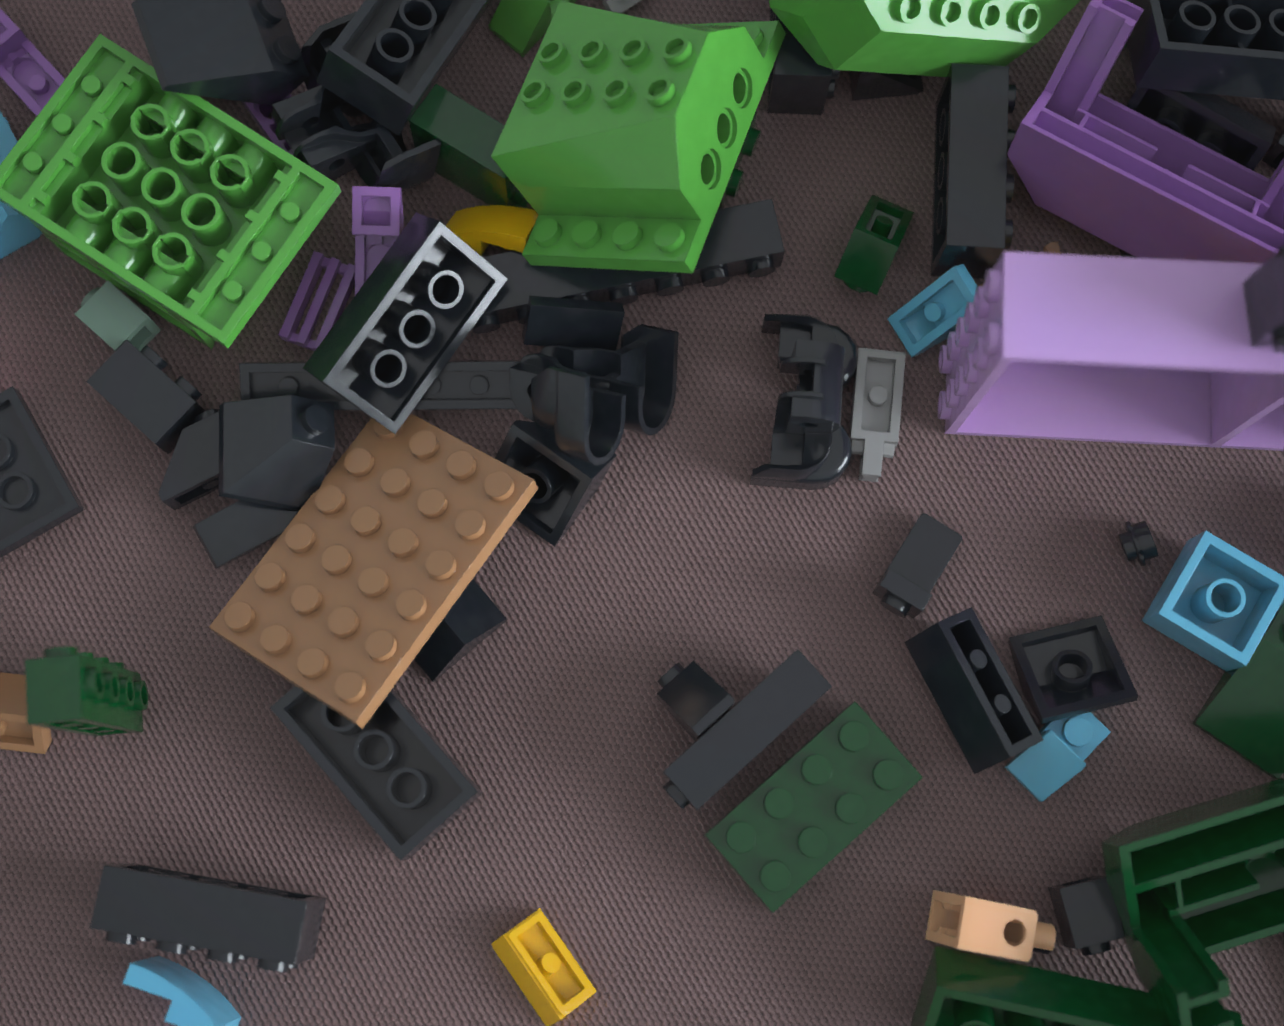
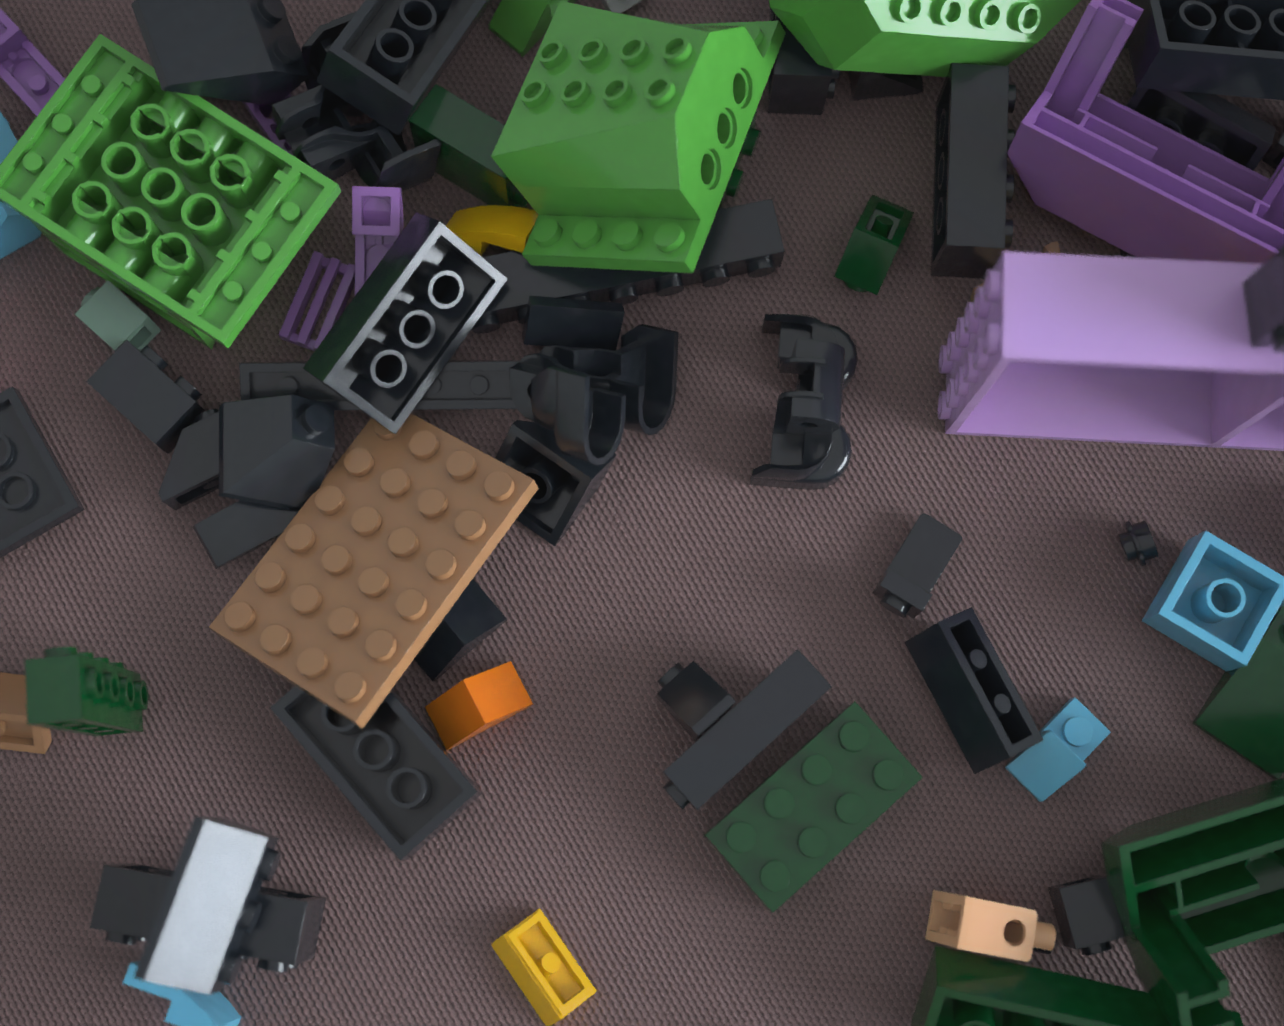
light grey hinge [849,348,906,482] -> none
medium azure slope [887,264,977,357] -> none
black slope [1008,615,1138,724] -> none
none -> slope [134,816,281,995]
none -> orange slope [425,661,534,750]

